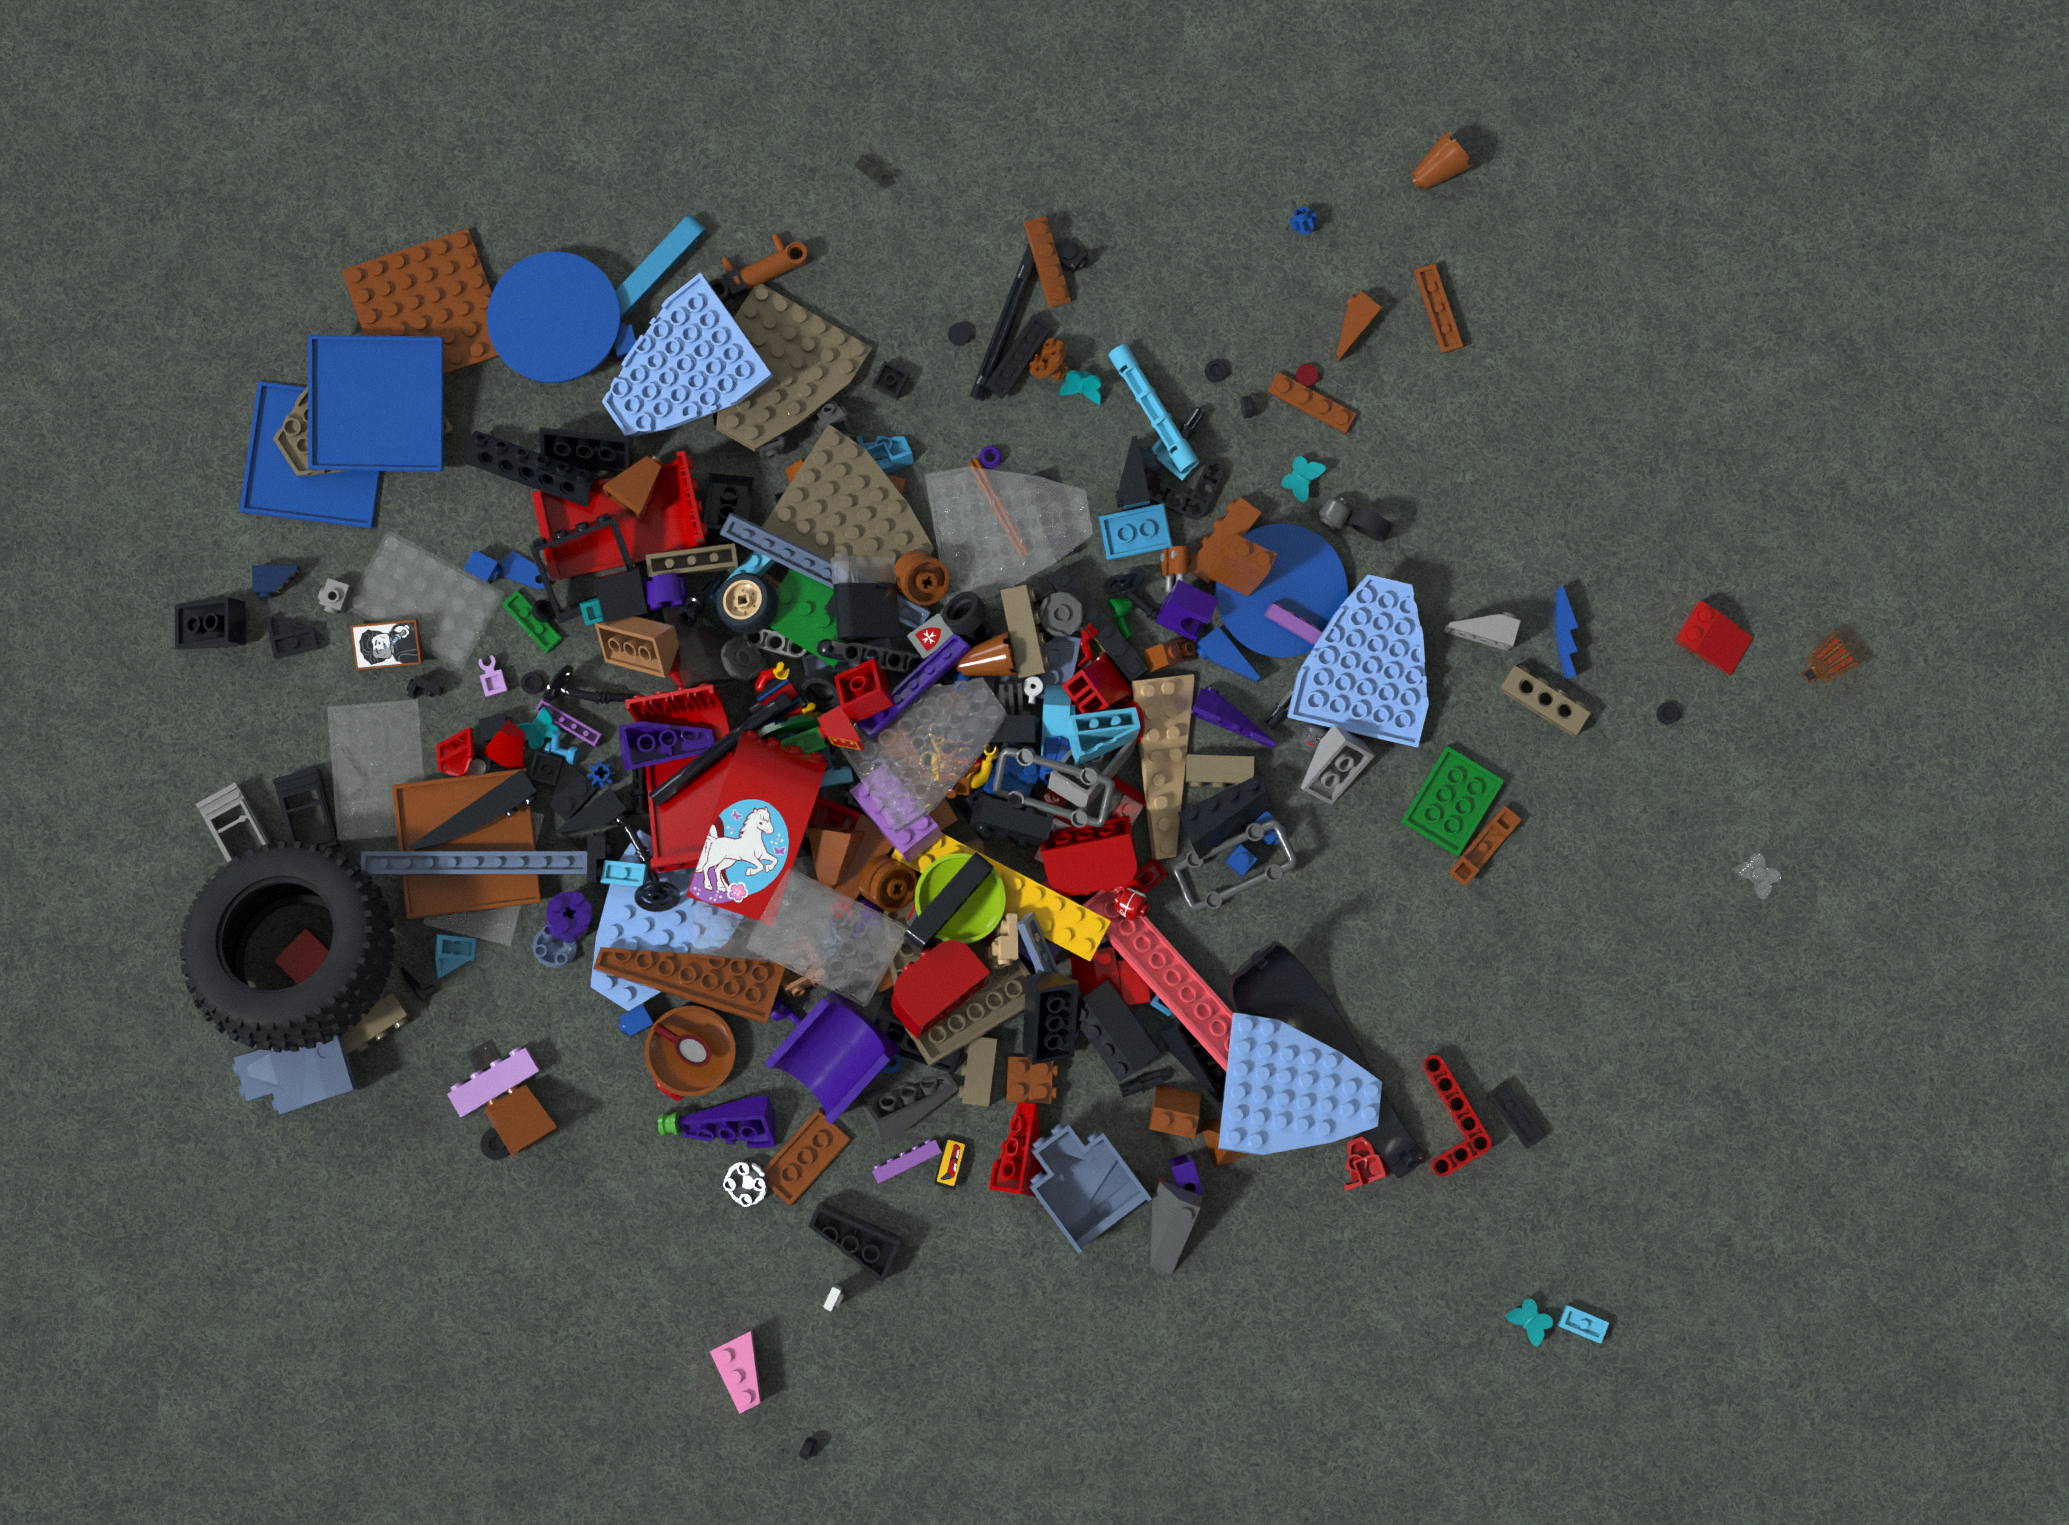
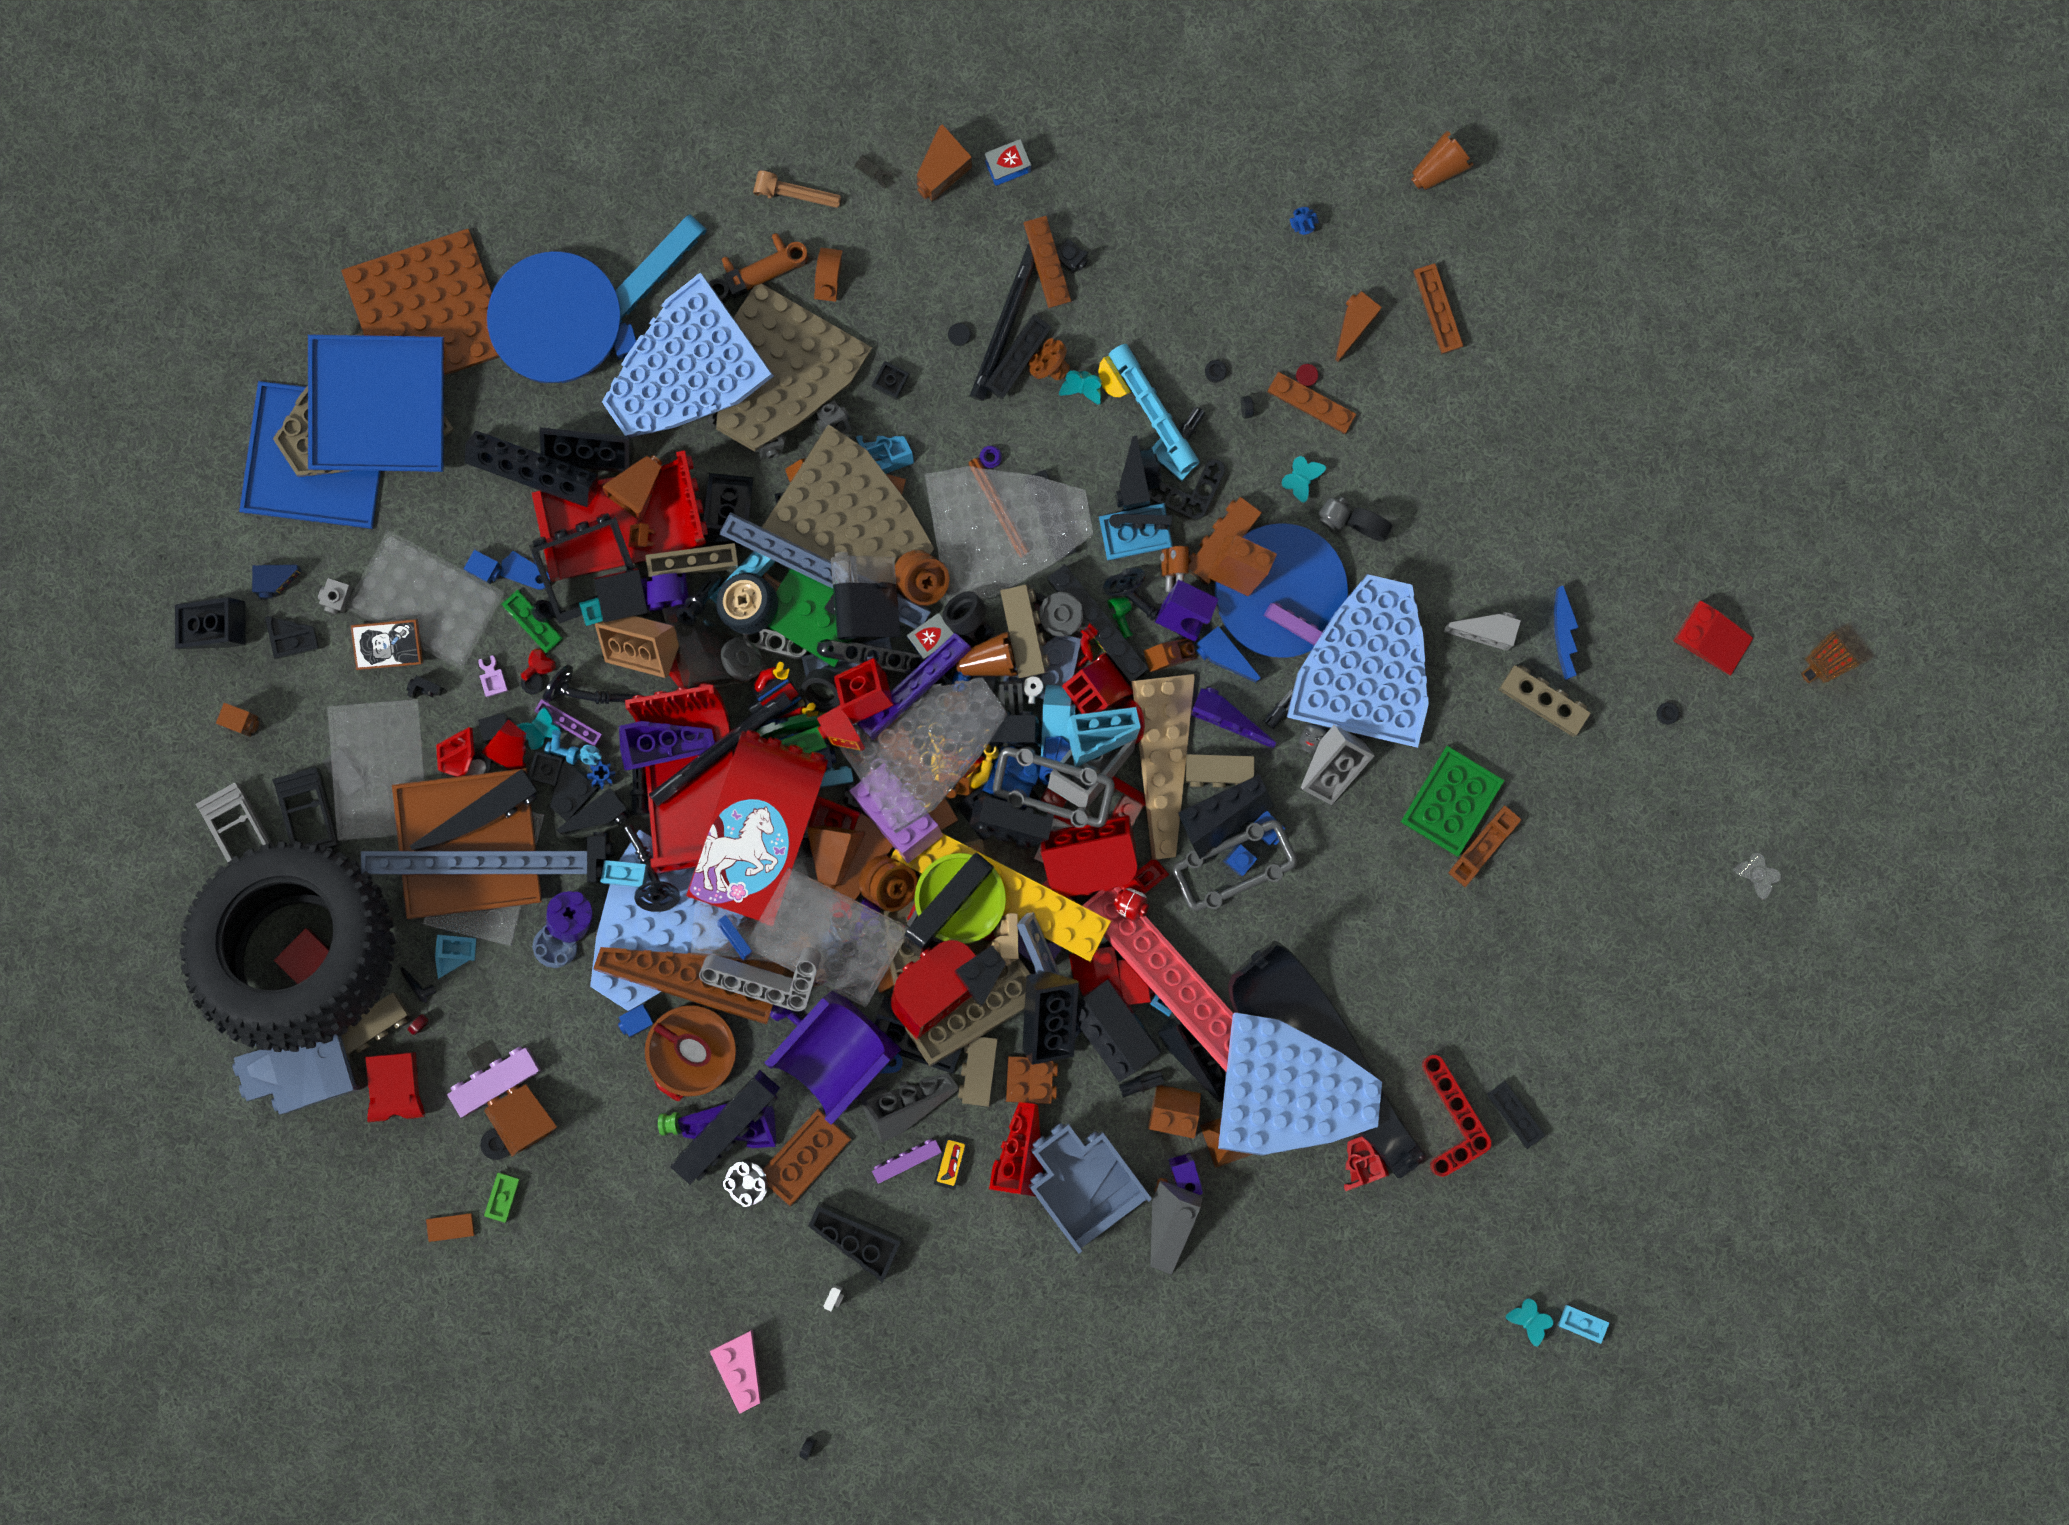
none -> dark orange brick [216,703,259,737]
none -> red piece [366,1052,425,1123]
none -> dark red tile [407,1014,429,1035]
none -> dark orange tile [426,1213,475,1242]
none -> bright green plate [484,1172,520,1223]
none -> red rock [521,649,556,681]
none -> medium azure plate [577,745,602,765]
none -> dark orange tile [628,523,655,549]
none -> black brick [670,1070,780,1185]
none -> light grey beam [699,947,821,1011]
none -> blue tile [717,915,752,961]
none -> medium nougat axle [753,171,841,208]
none -> dark orange brick [814,248,843,302]
none -> dark orange slope [917,124,972,202]
none -> black wing [955,945,1006,1007]
none -> piece [985,139,1031,186]
none -> yellow tile [1098,356,1131,397]
none -> black plate [1109,514,1174,530]

